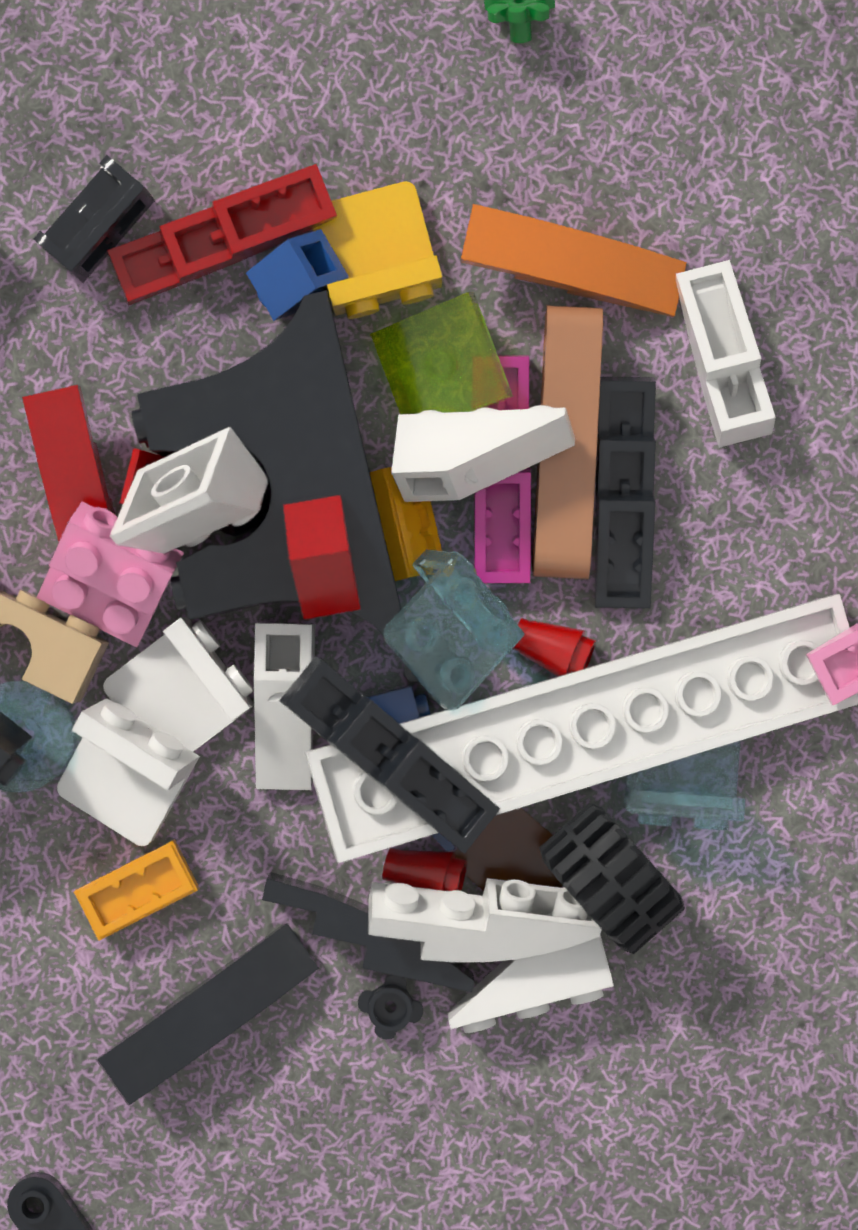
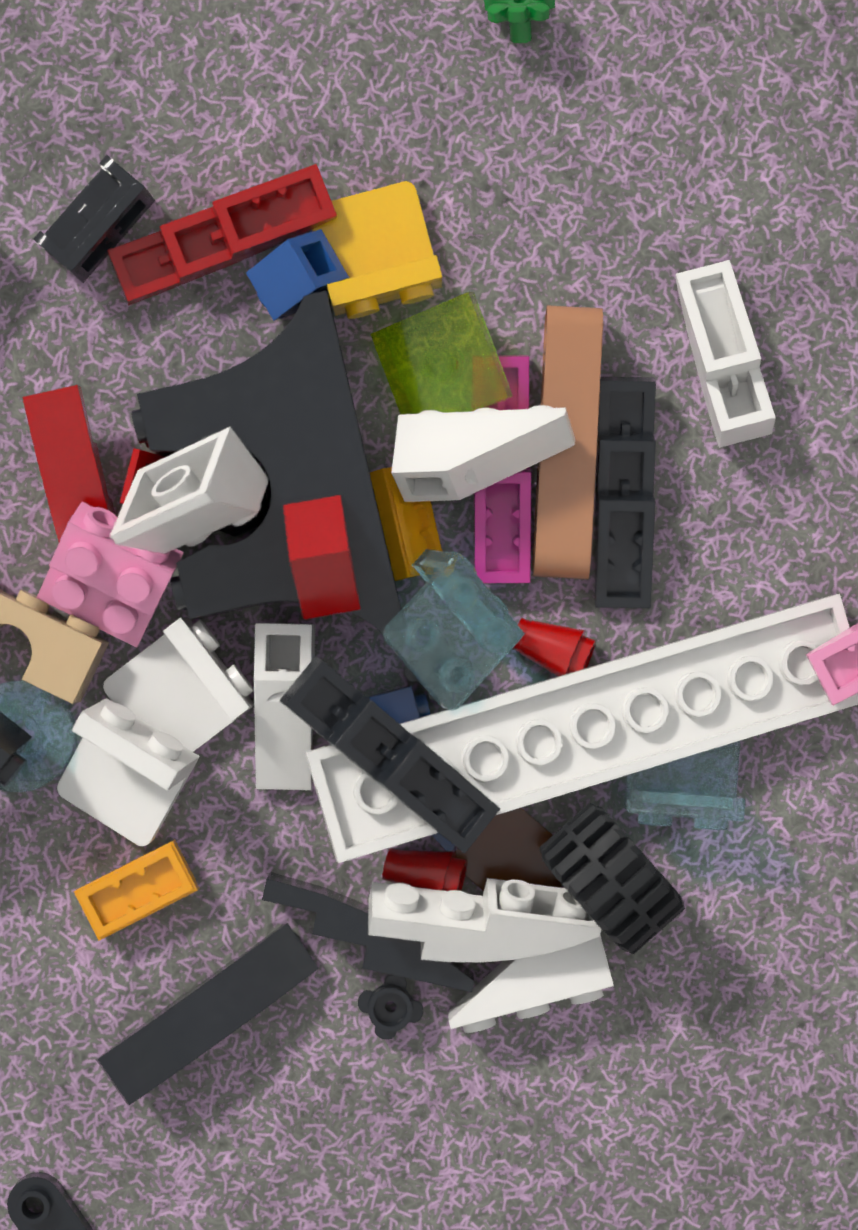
orange slope [460,204,687,317] -> none

